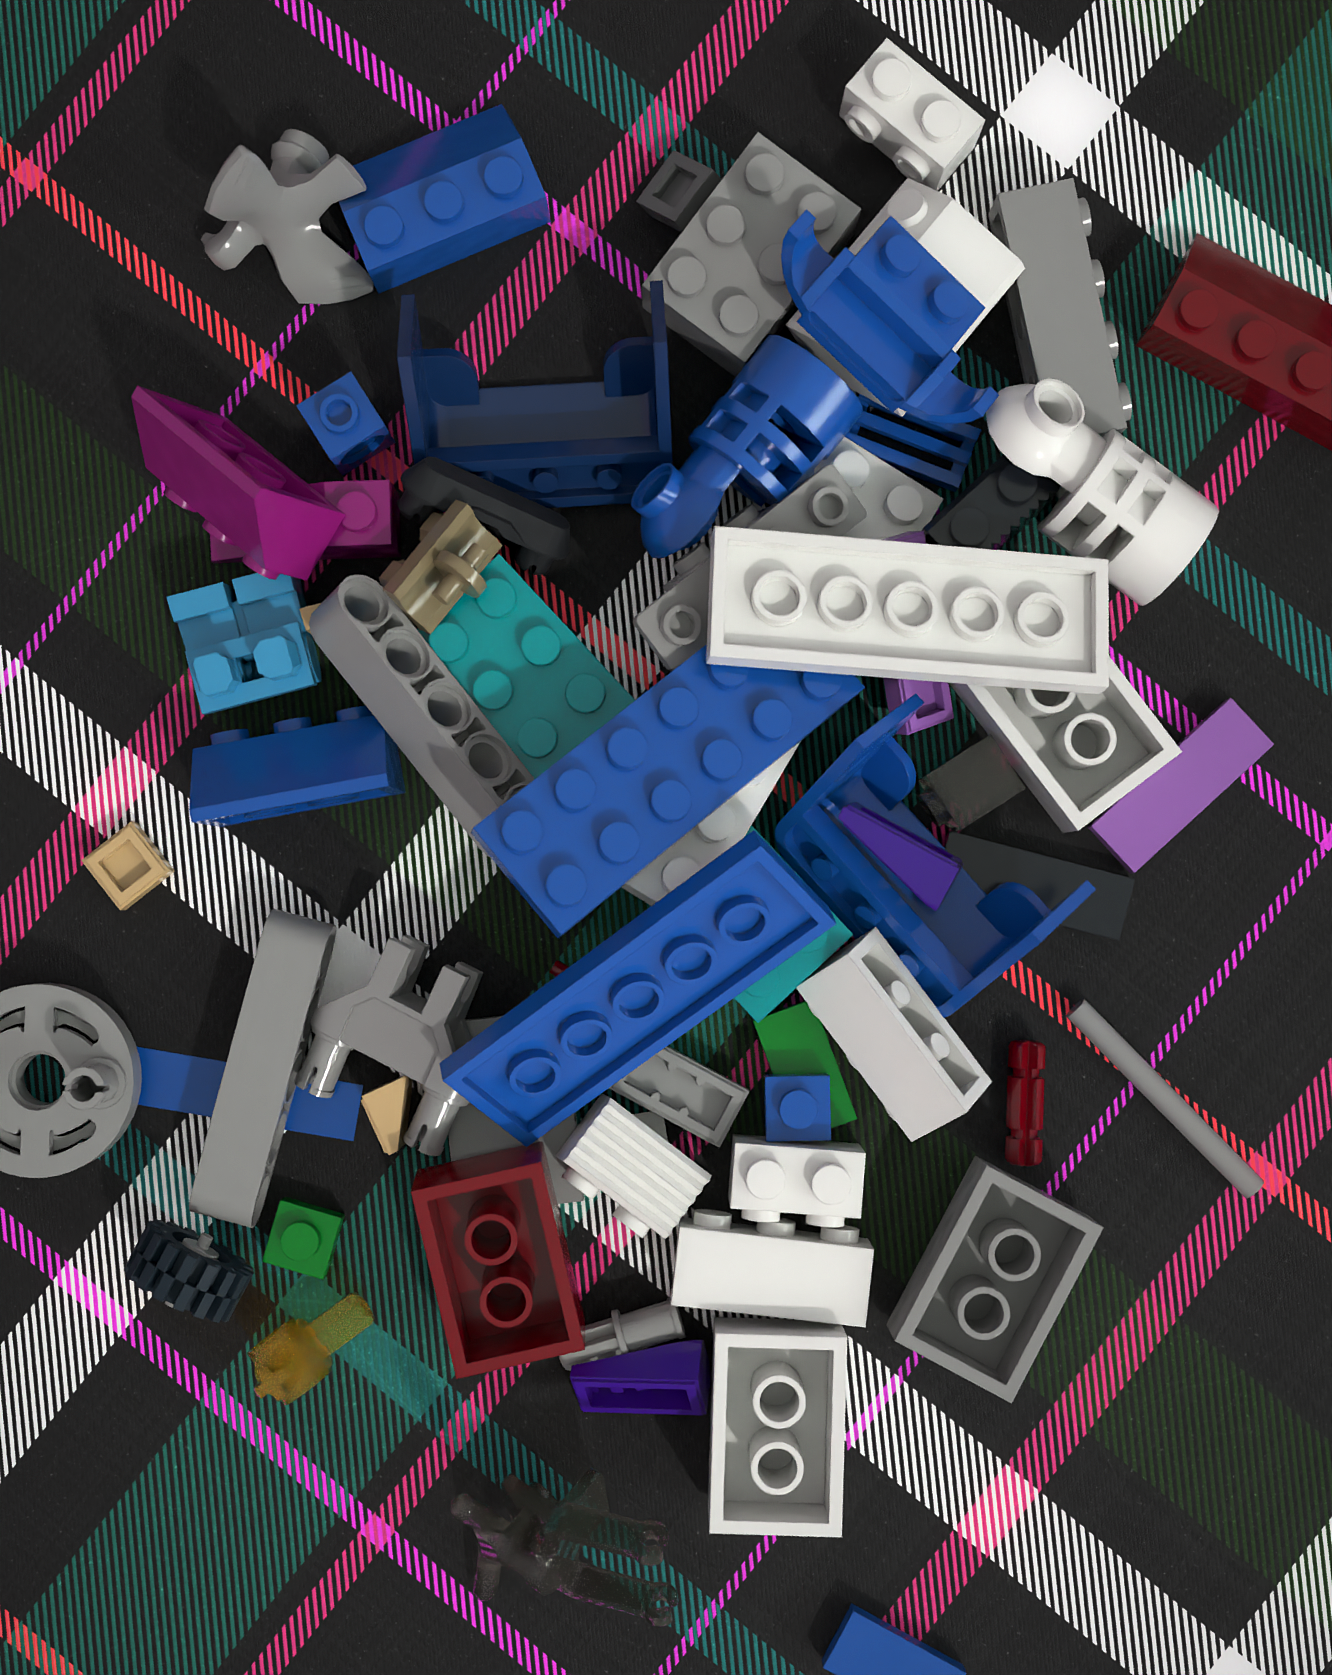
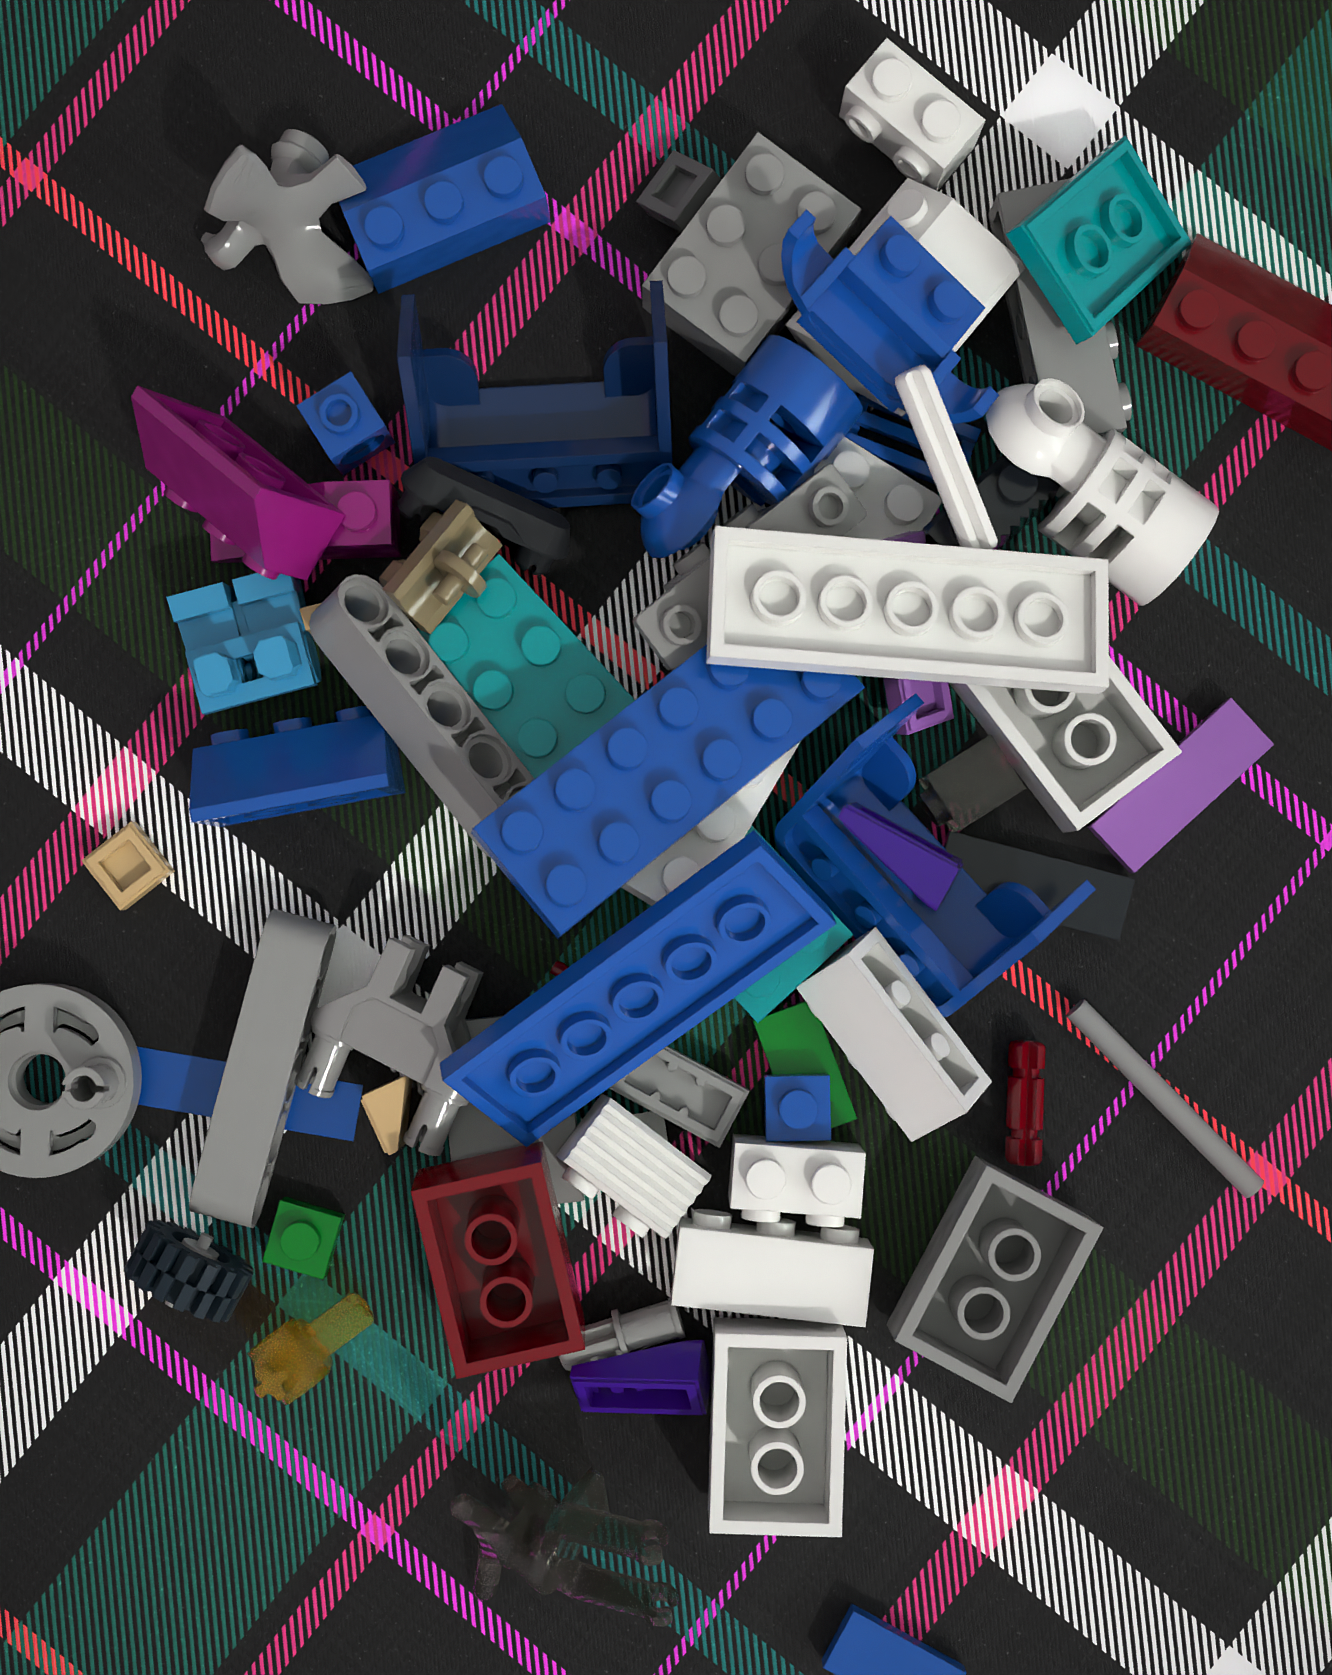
none -> white axle [895,365,998,549]
none -> teal tile [1006,136,1192,345]

